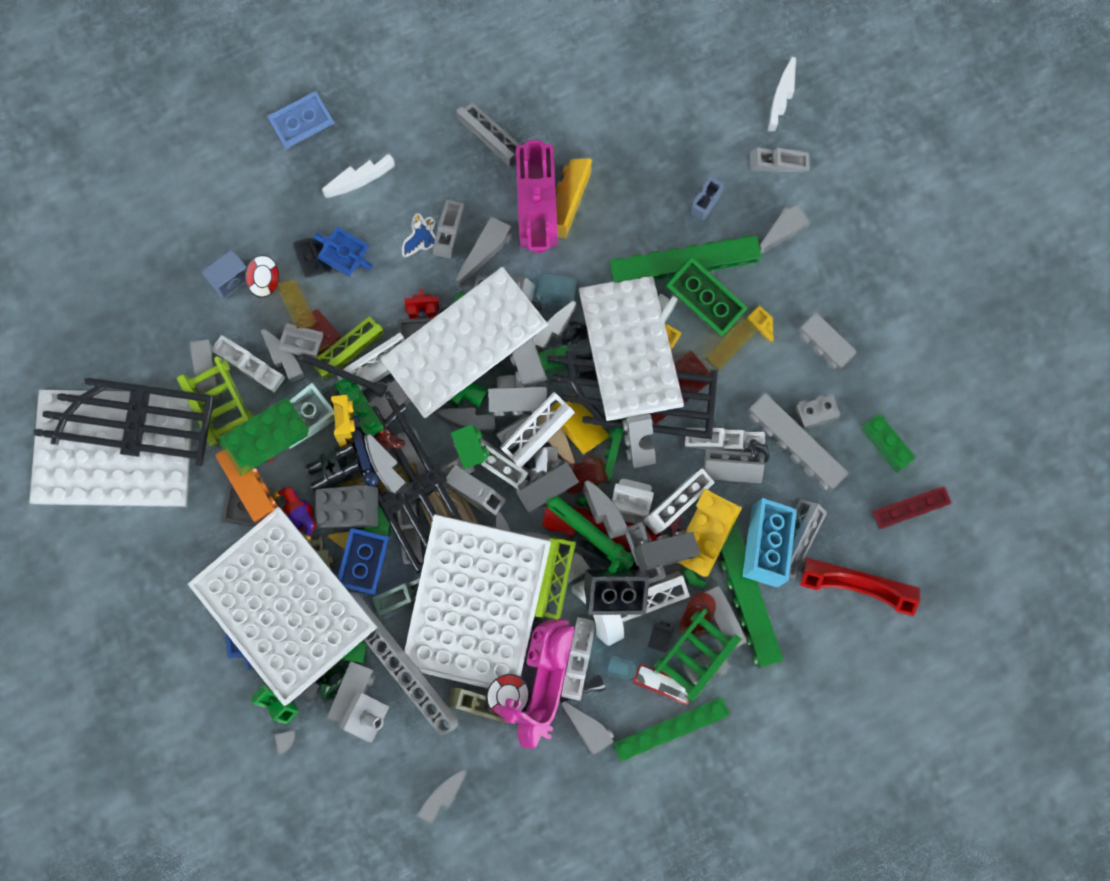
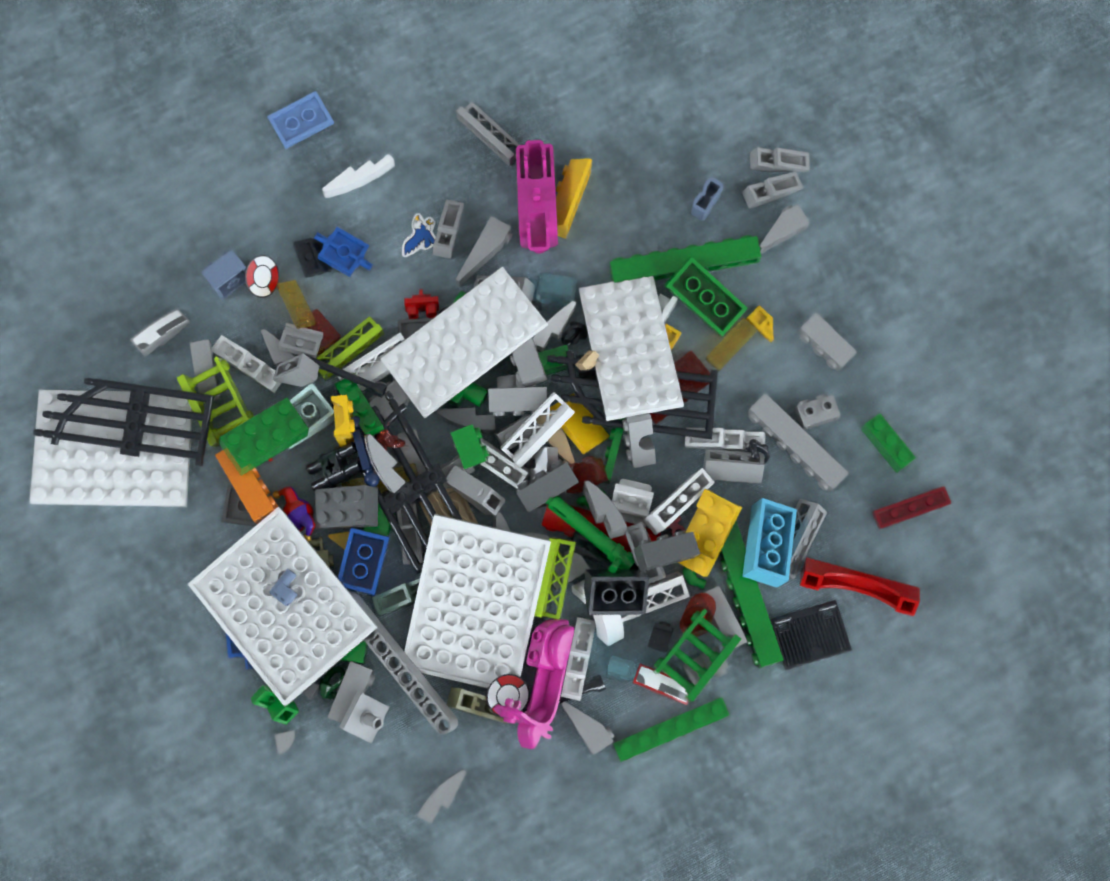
white slope [768,57,796,132] -> none
none -> slope [130,308,191,357]
none -> sand blue piece [269,568,298,606]
none -> light grey slope [273,353,320,387]
none -> tan plate [575,350,599,370]
none -> light grey slope [742,172,803,209]
none -> black window [770,600,852,670]

